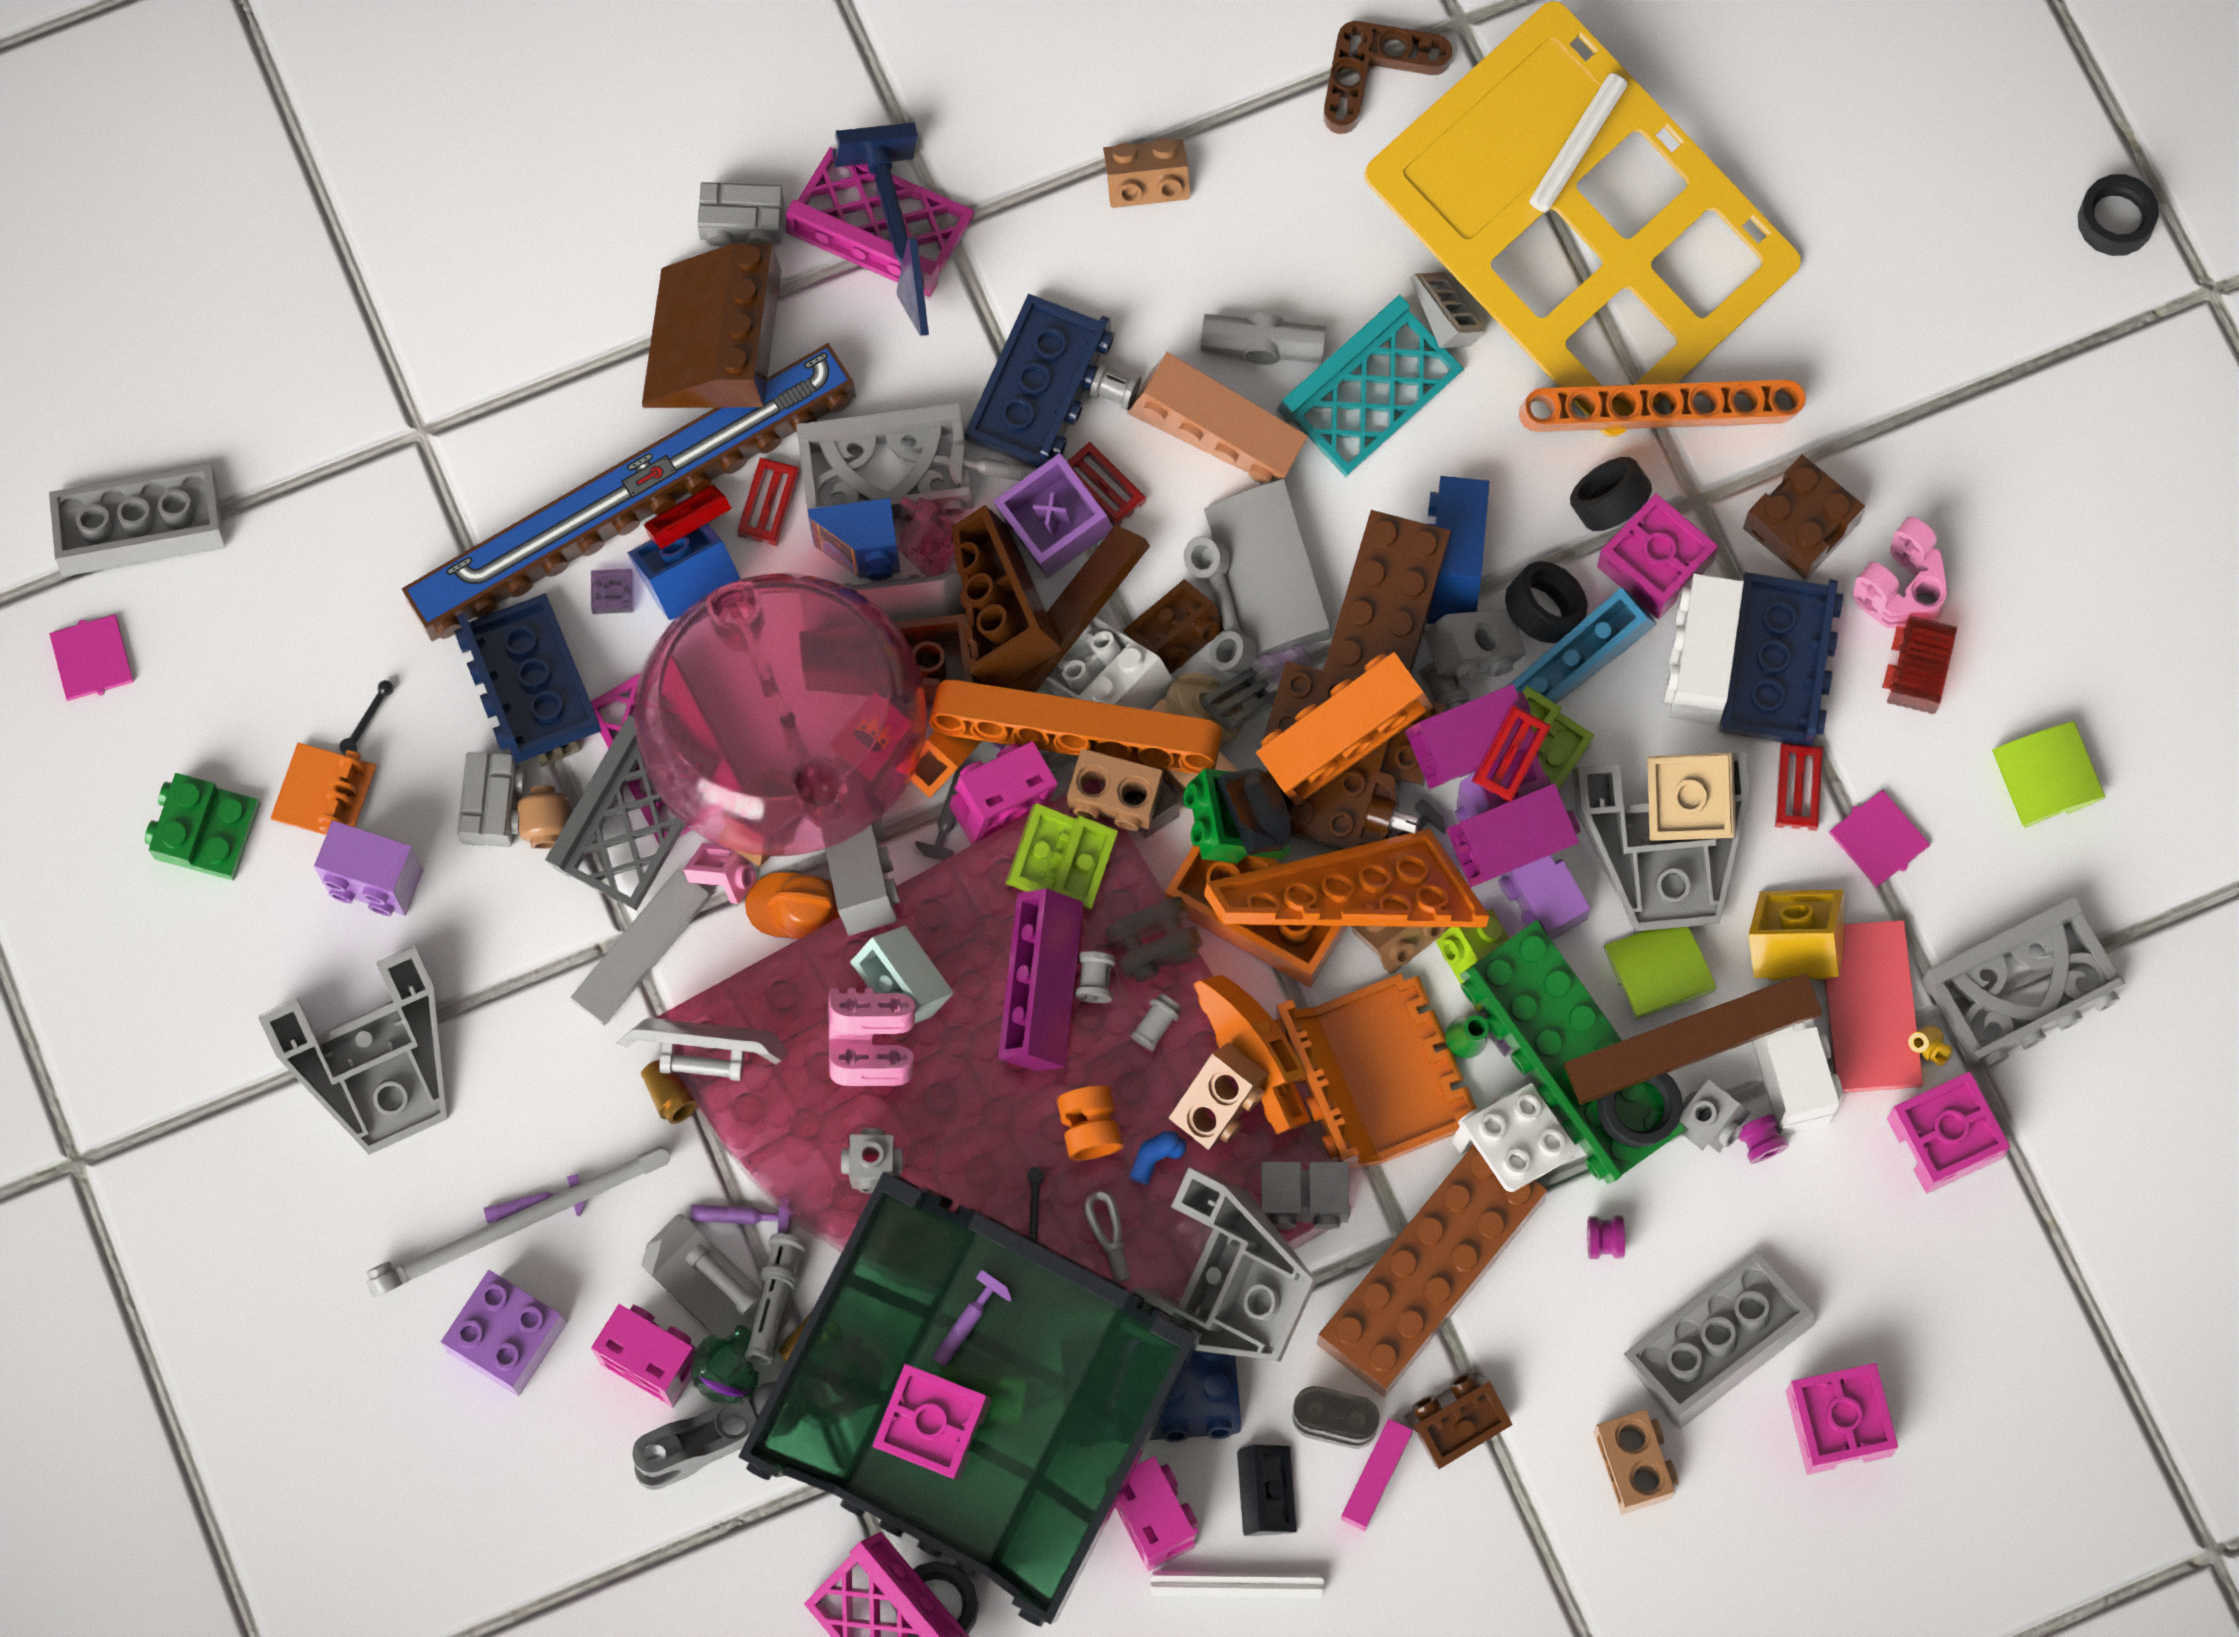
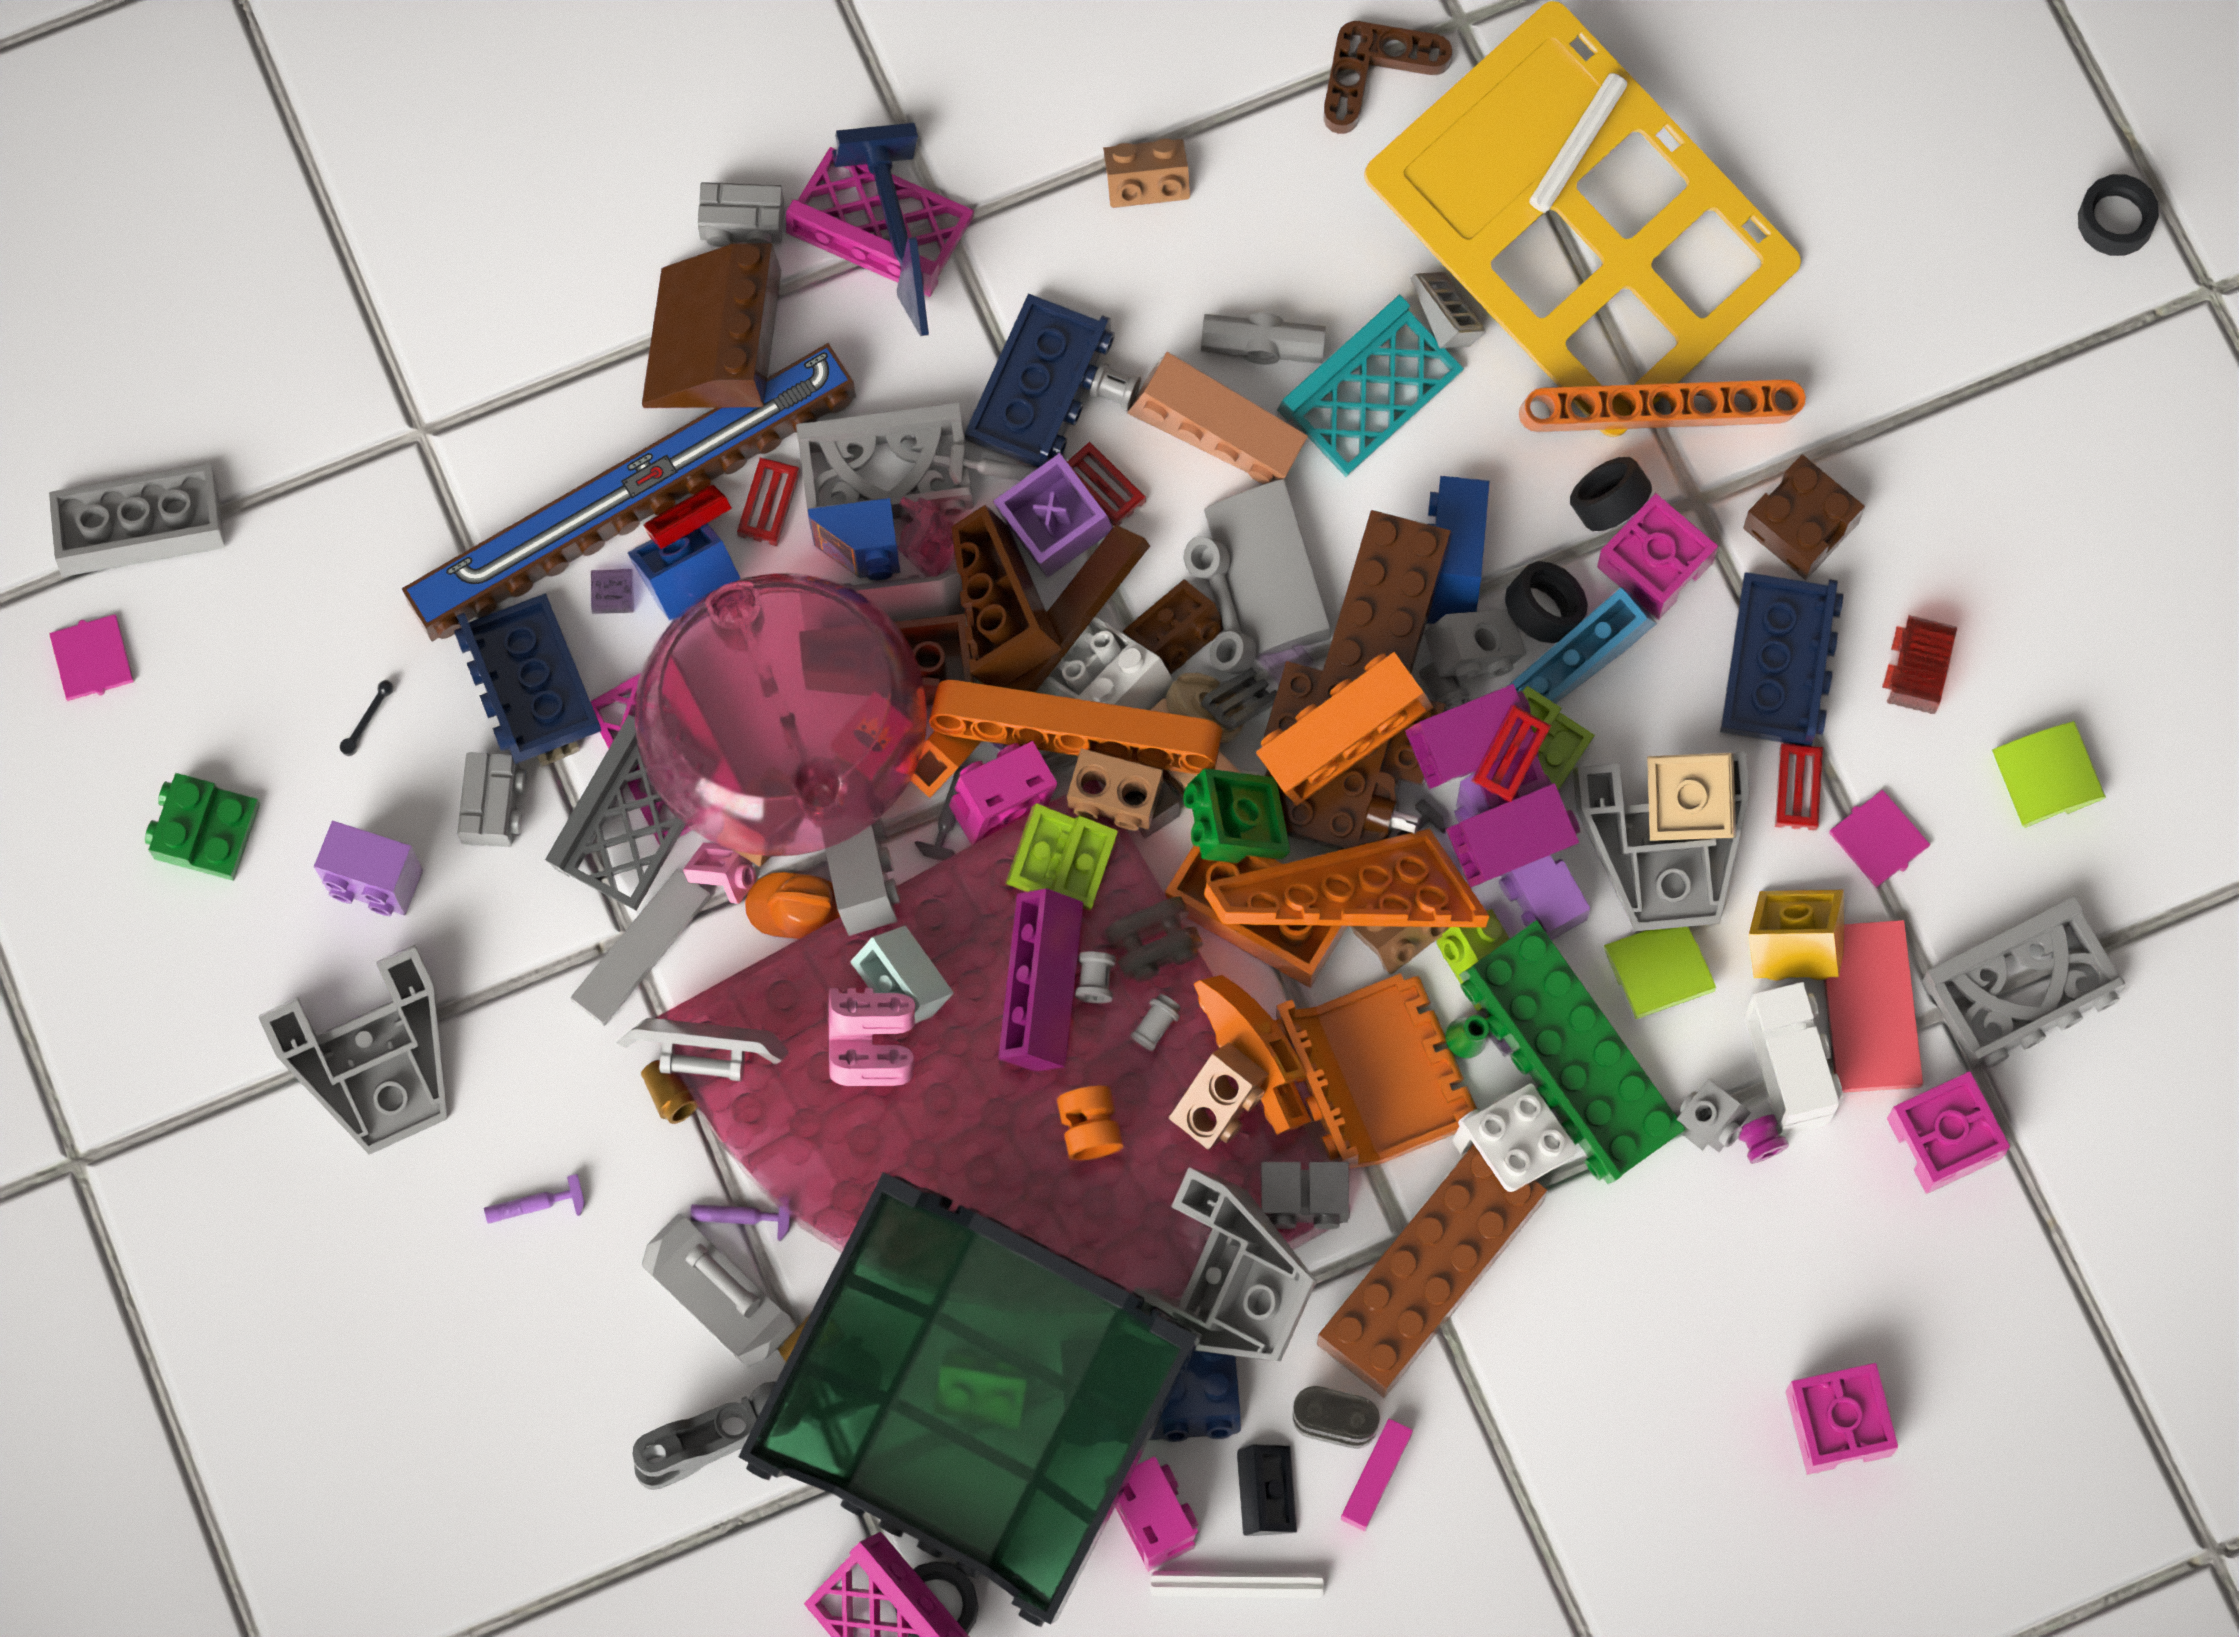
orange hinge [270,742,377,835] -> none
light grey hinge [366,1146,670,1297] -> none
medium lavender brick [441,1270,567,1397] -> none
medium nougat head [517,785,571,849] -> none
dark pink piece [591,1304,701,1408] -> none
clear green hair [691,1324,759,1404] -> none
light grey pin [745,1233,807,1365] -> none
light grey brick [841,1128,903,1194] -> none
dark pink piece [872,1364,993,1481] -> none
medium lavender piece [931,1270,1011,1367] -> none
black hinge [1027,1167,1045,1242] -> none
light grey piece [1085,1191,1131,1283] -> none
blue arm [1129,1130,1187,1185] -> none
black slope [1217,768,1291,855] -> none
reddish brown bracket [1404,1373,1513,1469] -> none
reddish brown tile [1564,973,1822,1105] -> none
magenta wheel [1587,1215,1625,1259] -> none
medium nougat brick [1594,1409,1679,1515] -> none
black tyre [1596,1073,1683,1148] -> none
light grey slope [1623,1251,1814,1429] -> none
white piece [1663,574,1744,725] -> none
bright pink piece [1853,516,1947,628] -> none
yellow arm [1908,1025,1953,1066] -> none

